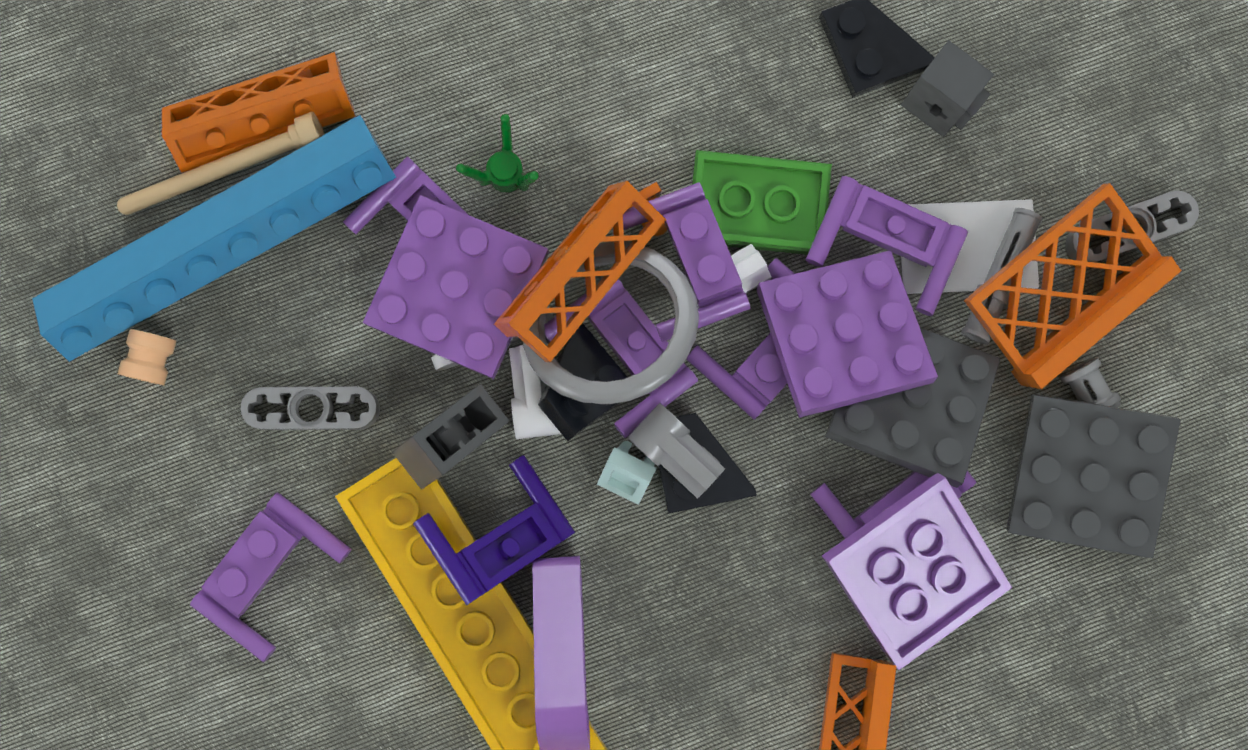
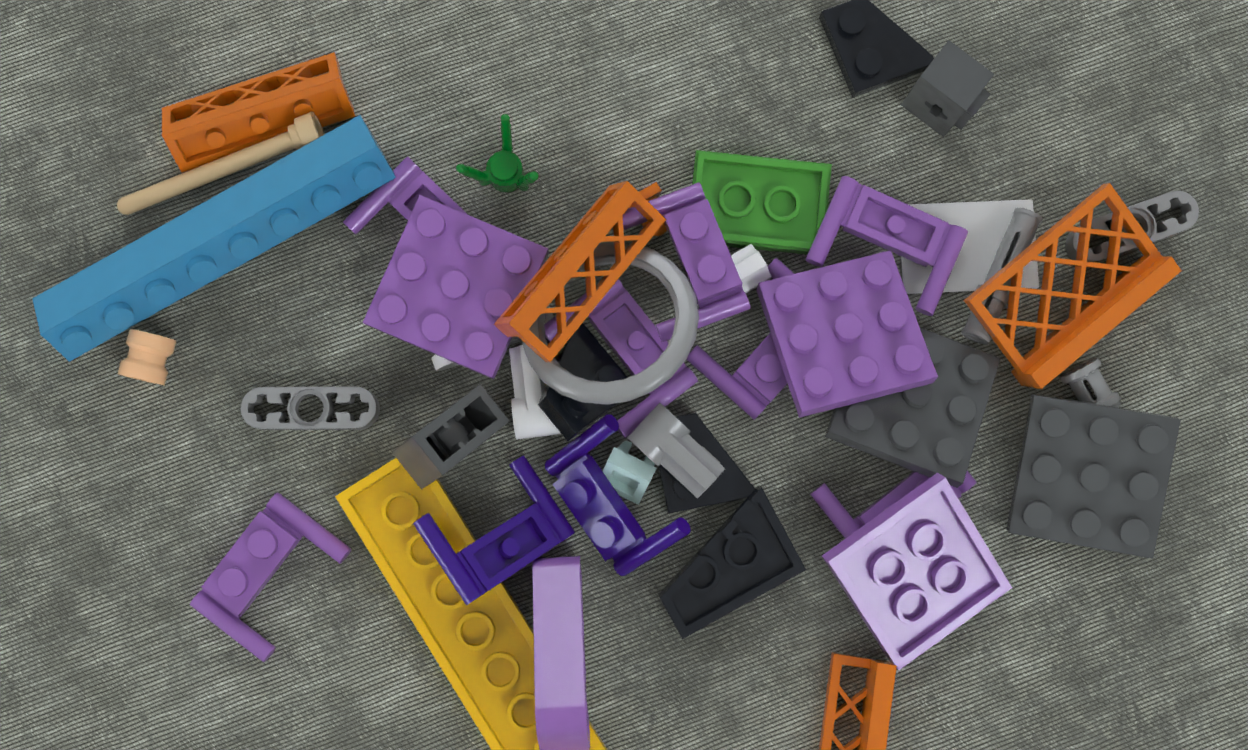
none -> dark purple plate [545,414,691,576]
none -> black wing [658,486,806,639]

